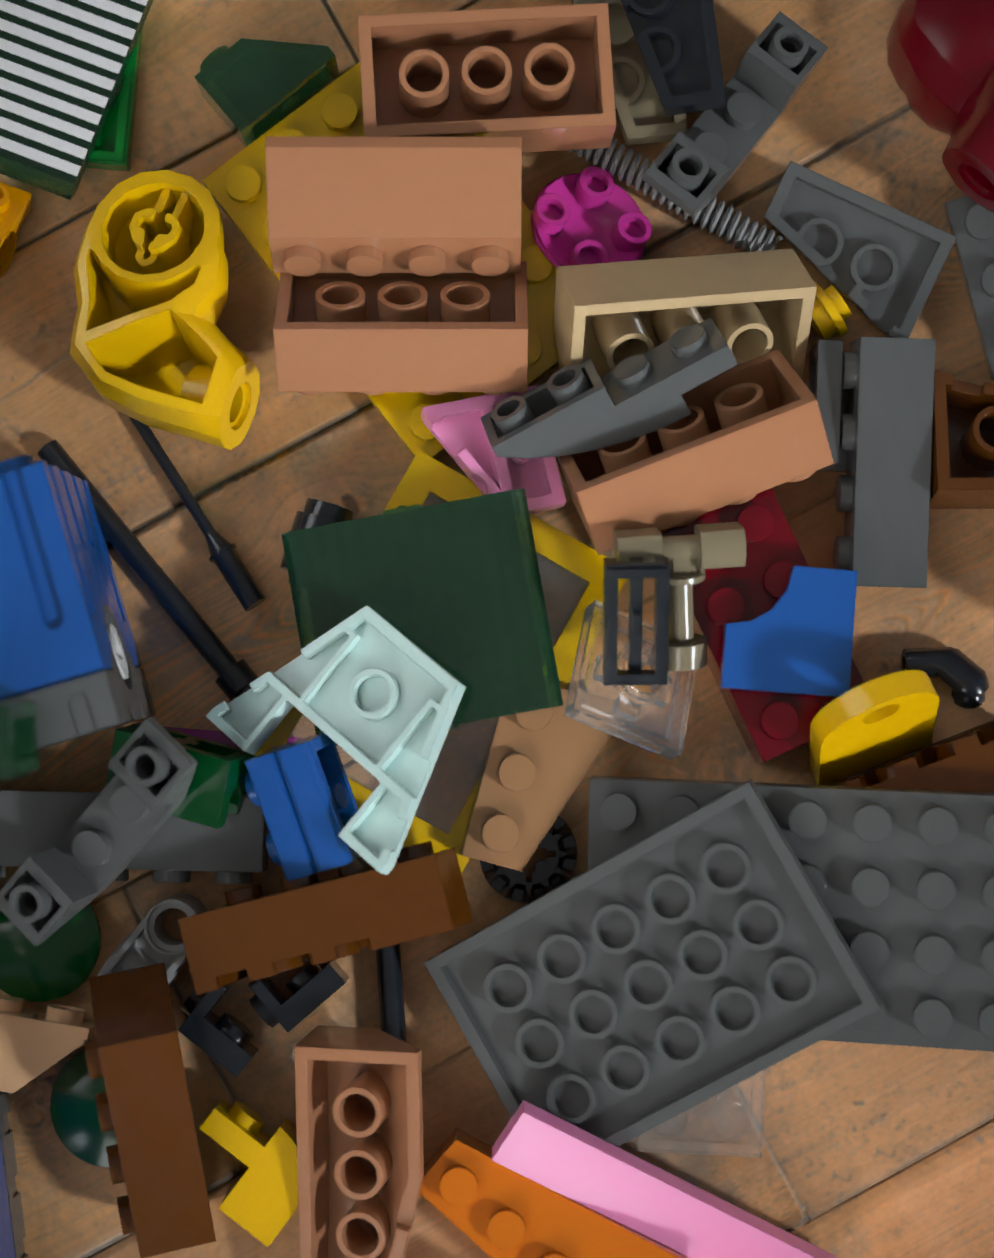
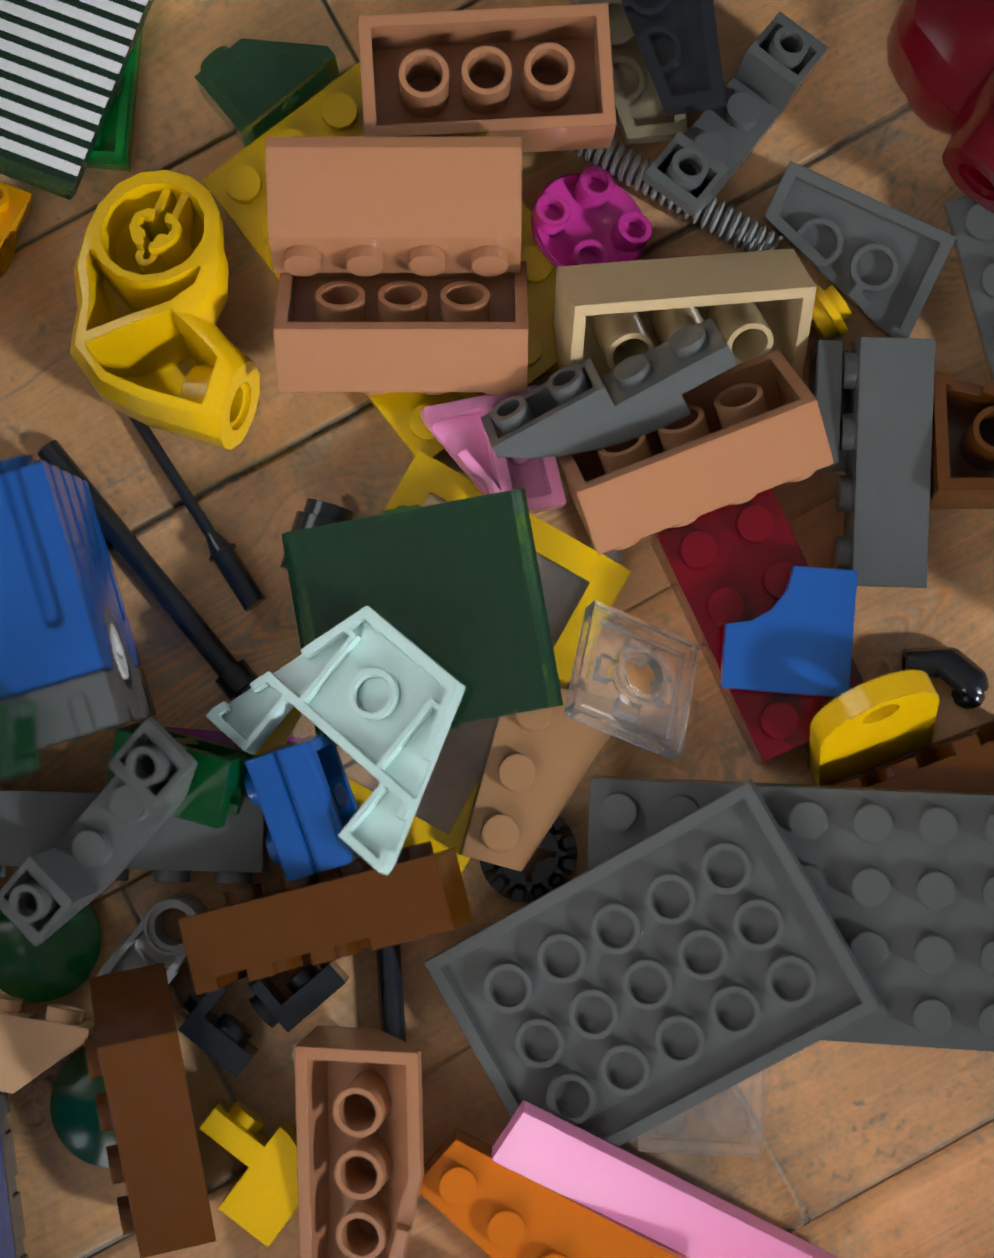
black tile [602,557,670,686] -> none
dark tan bar [613,522,746,671] -> none

